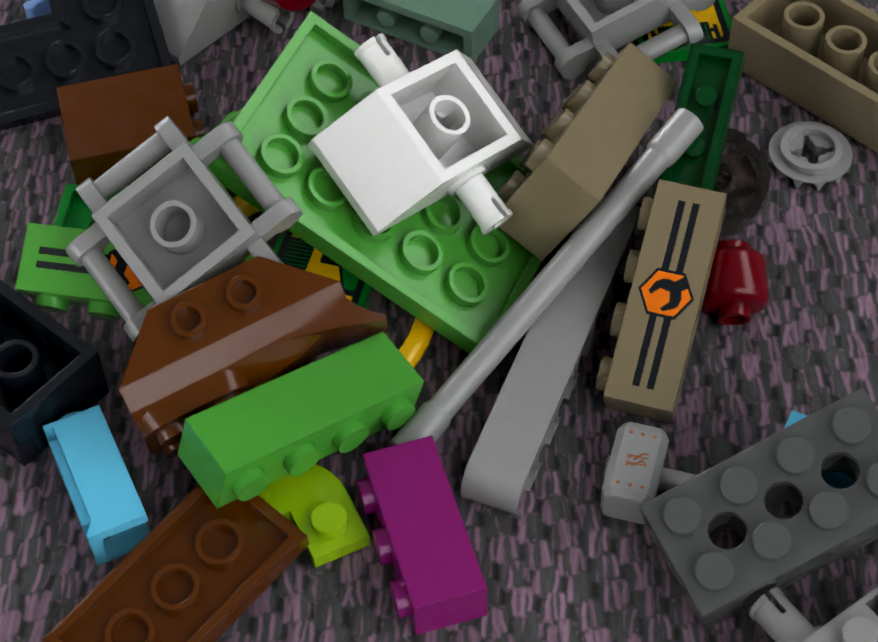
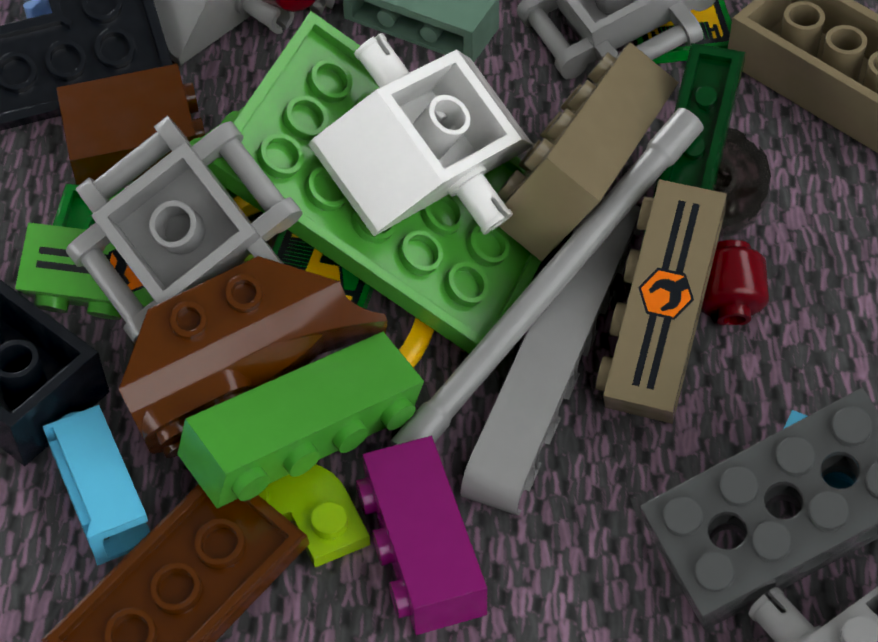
light grey piece [600,422,696,524] -> none
light grey gear [768,121,853,191] -> none

